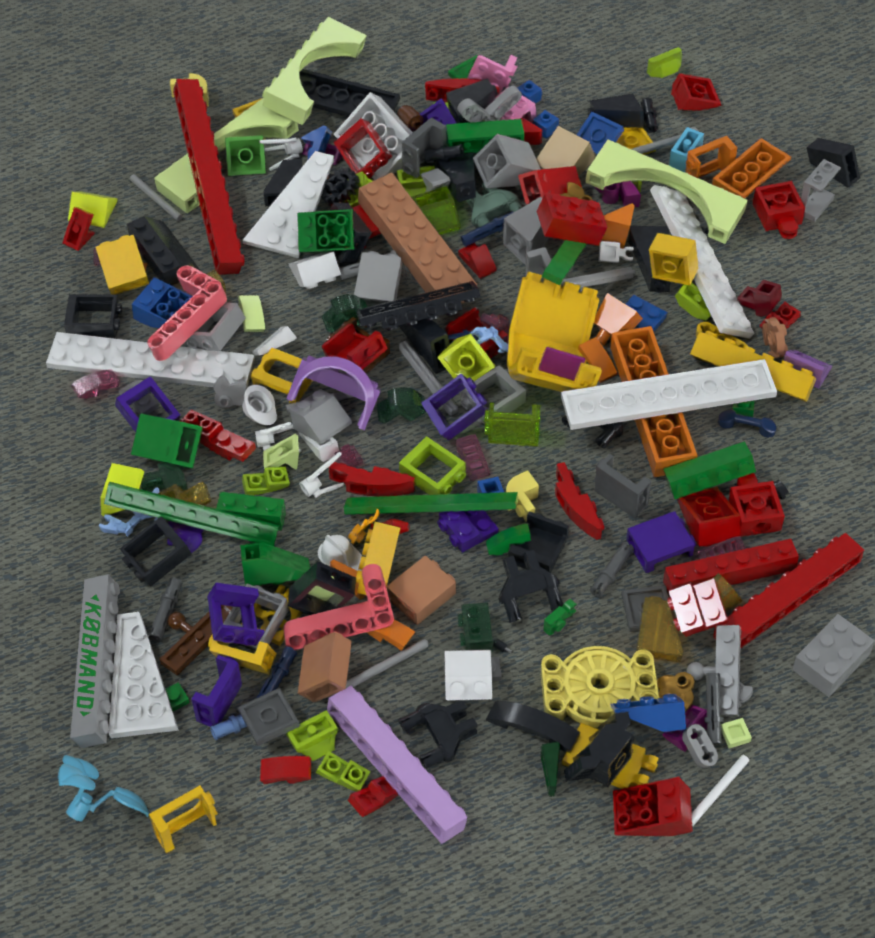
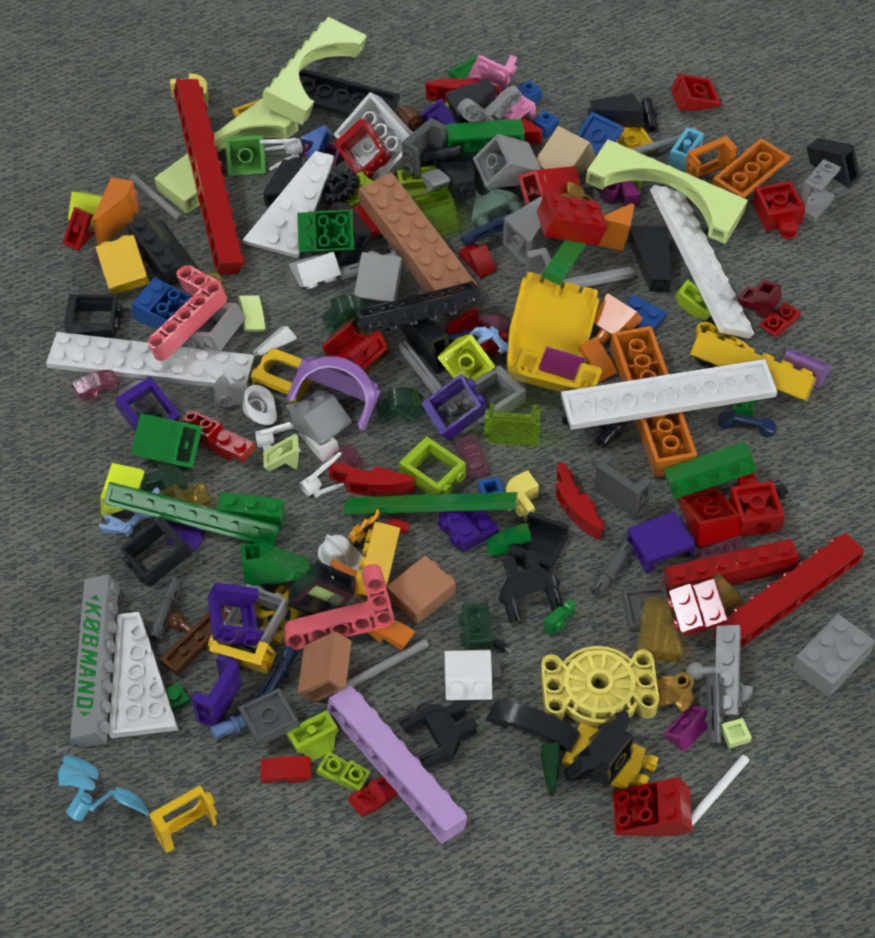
lime slope [242,467,290,495] -> none
white plate [598,241,634,263] -> none
blue slope [610,694,686,732] -> none
lime slope [647,47,682,78] -> none
yellow brick [649,233,698,285] -> none
light grey beam [682,724,718,768] -> none
nougat plate [762,318,788,359] -> none
none -> orange slope [92,177,140,245]

